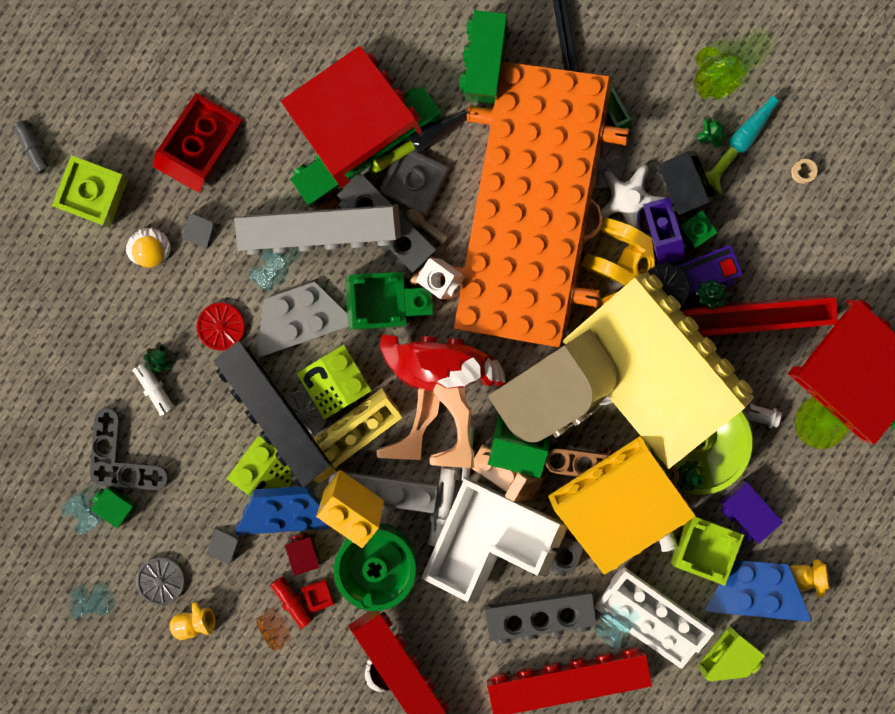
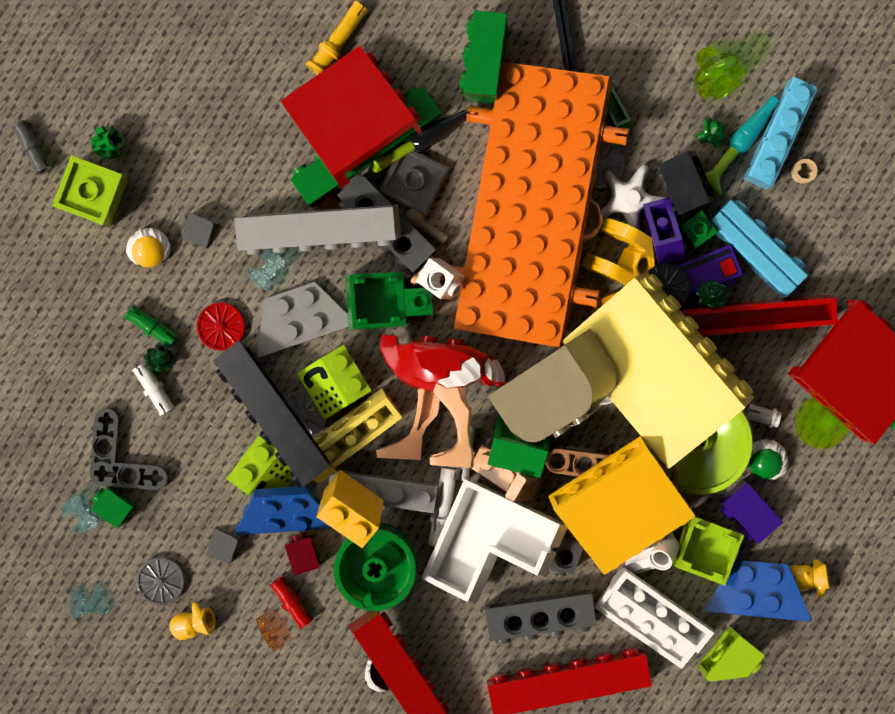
red slope [153,93,243,193] -> none
red tile [301,578,335,613] -> none
clear light blue piece [594,612,632,649] -> none
dark green plant [677,461,704,491] -> none
none -> green gear [90,125,125,160]
none -> green pin [124,304,179,348]
none -> yellow pin [305,1,368,75]
none -> white piece [625,535,680,574]
none -> medium azure brick [709,199,809,298]
none -> medium azure brick [743,77,818,190]
none -> green hair [748,439,788,479]

